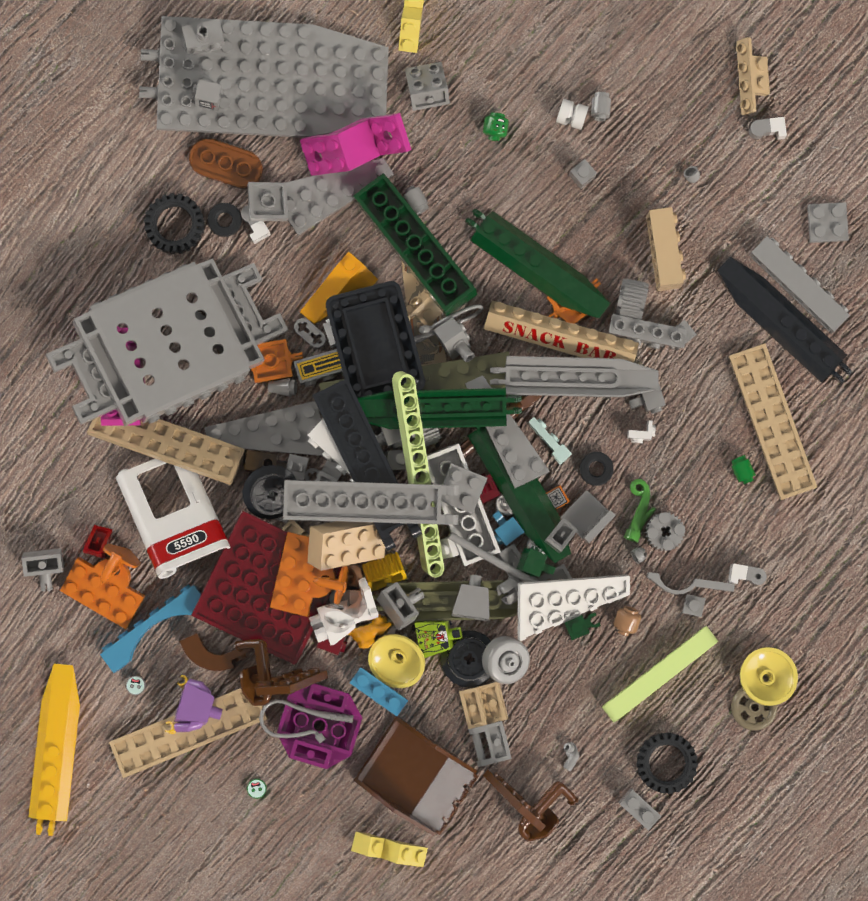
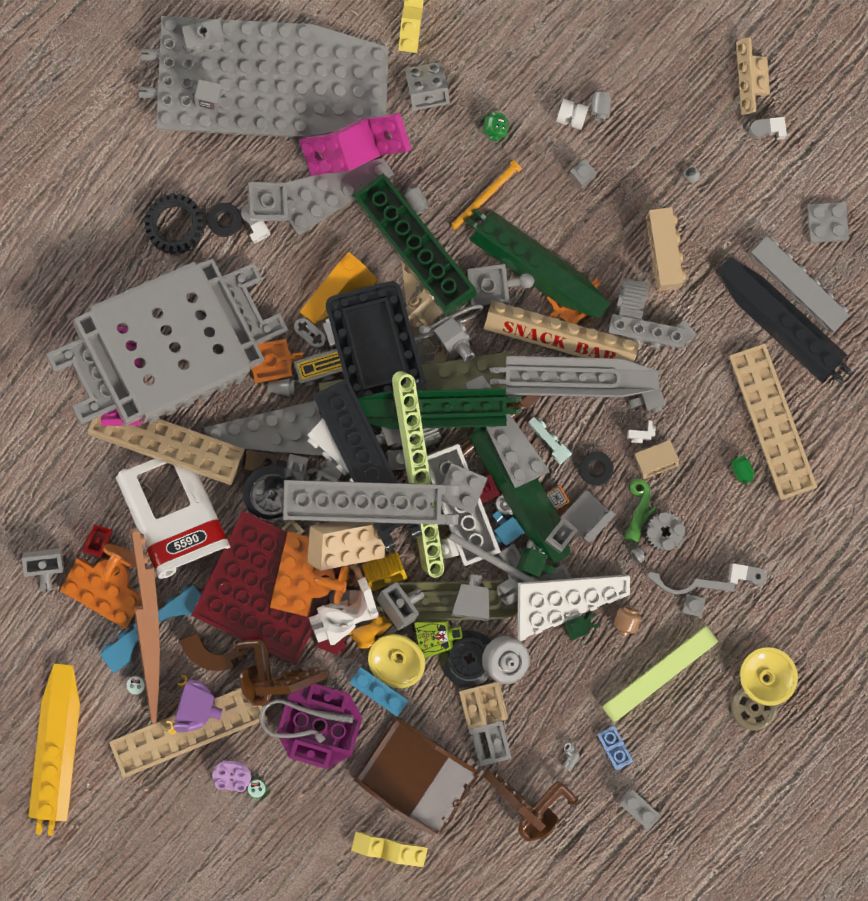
dark orange tile [189,138,263,189] -> none
black tyre [636,733,698,794] -> none
none -> nougat slope [130,528,160,724]
none -> lavender plate [212,760,251,792]
none -> light orange bar [451,160,522,230]
none -> light grey plate [467,264,534,306]
none -> light blue slope [597,726,633,771]
none -> tan brick [635,440,679,480]

